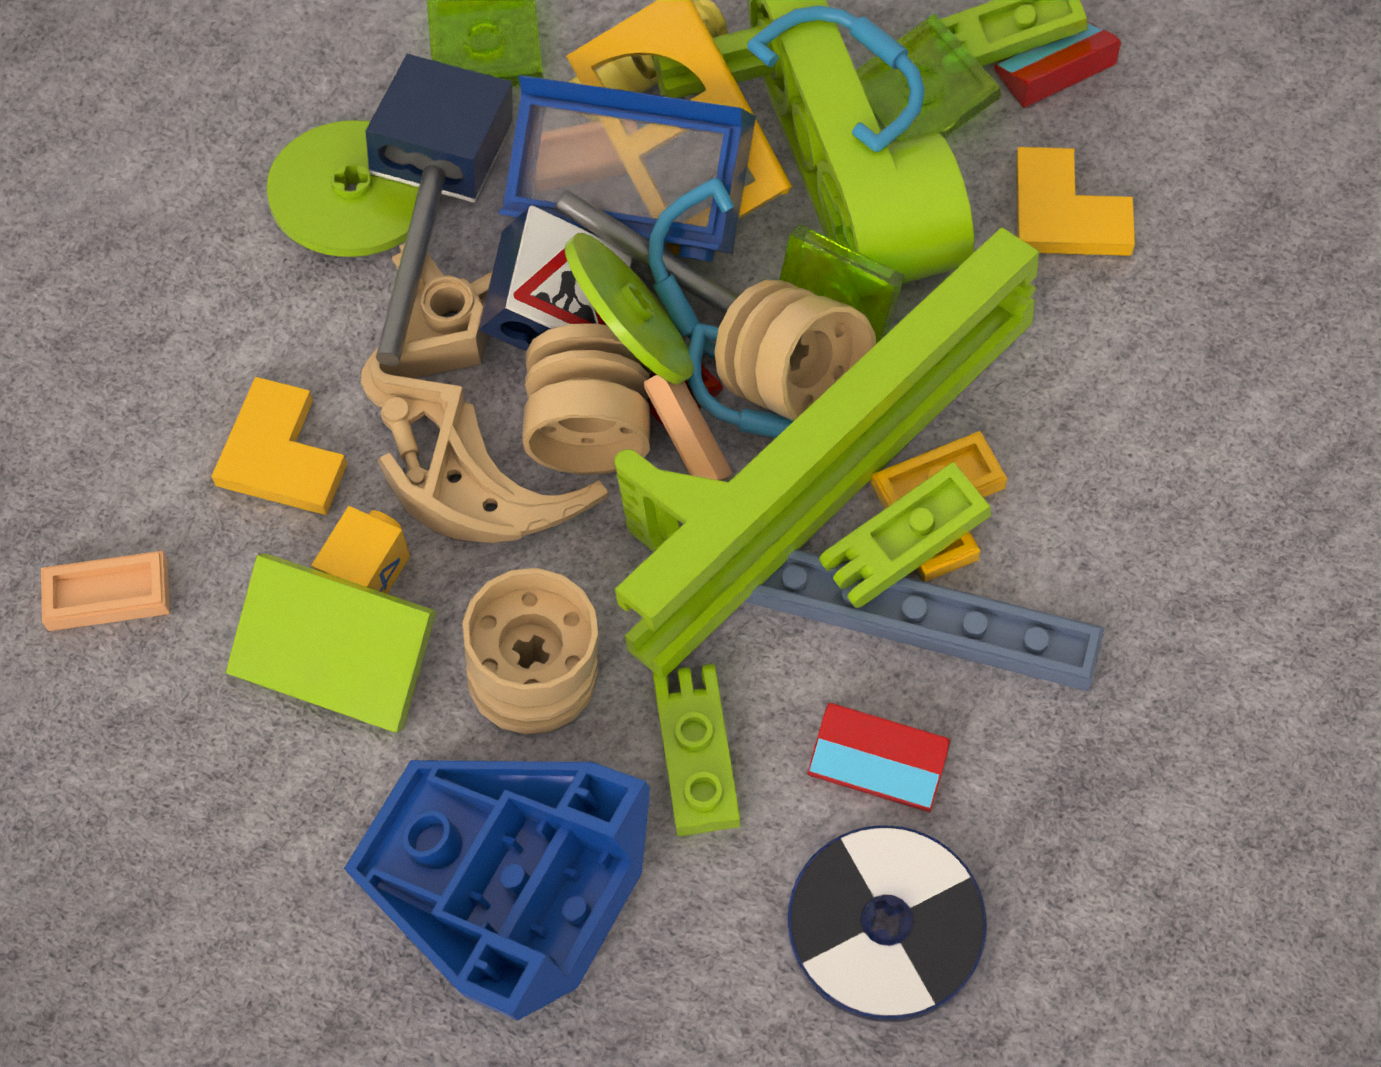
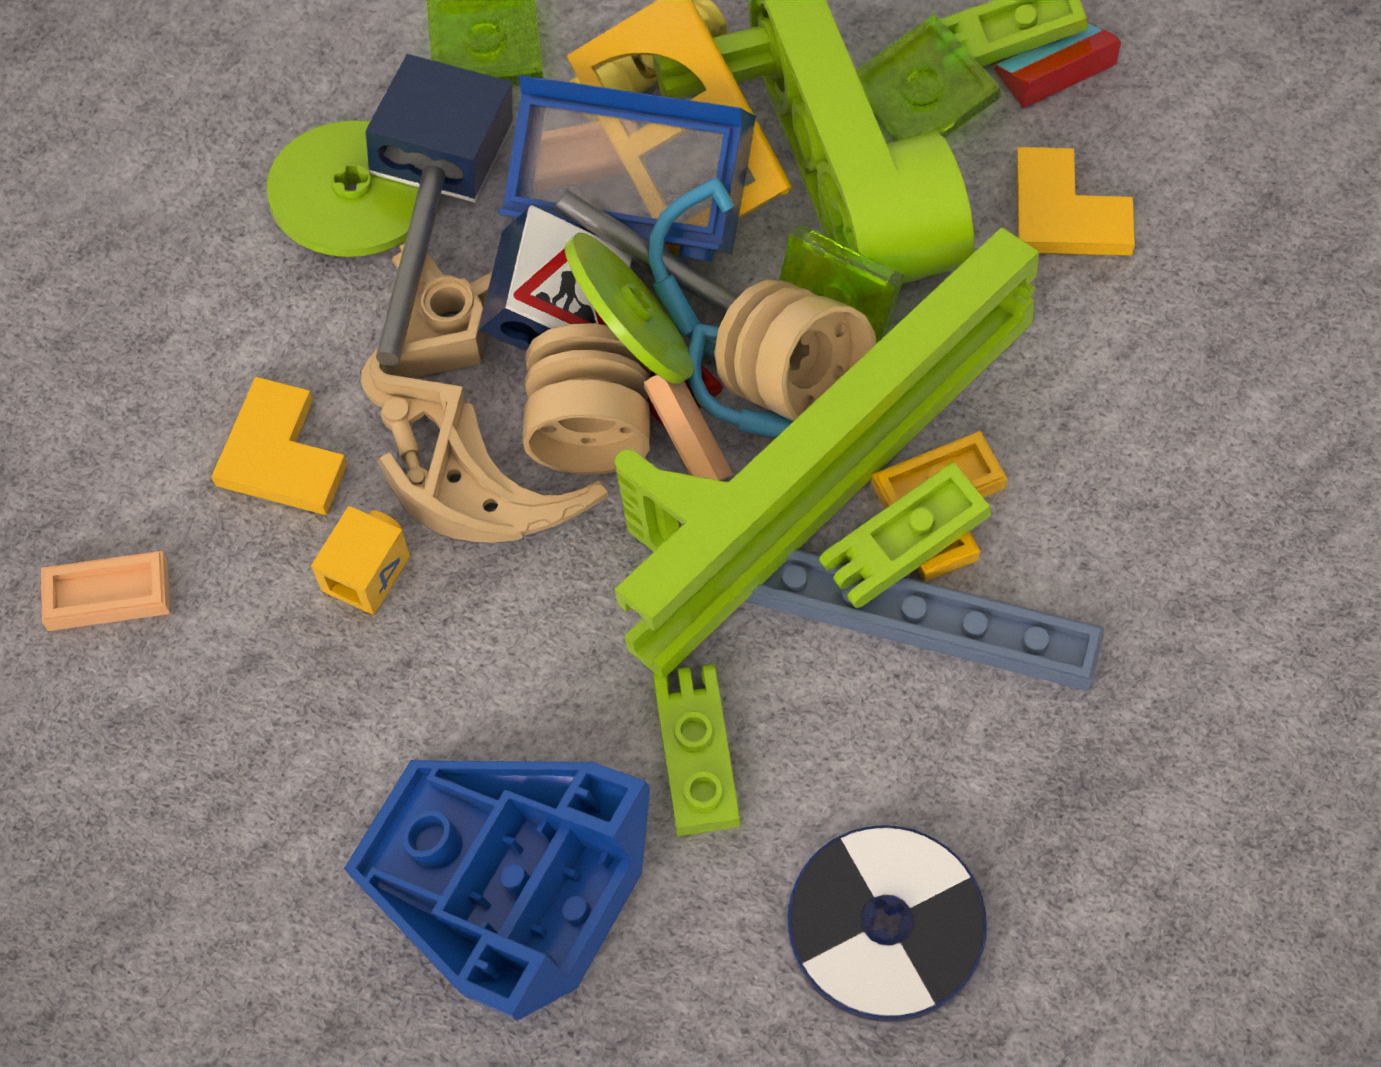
lime tile [225,553,437,733] -> none
tan wheel [462,568,598,735] -> none
dark azure piece [747,5,925,152] -> none
slope [807,703,951,813] -> none

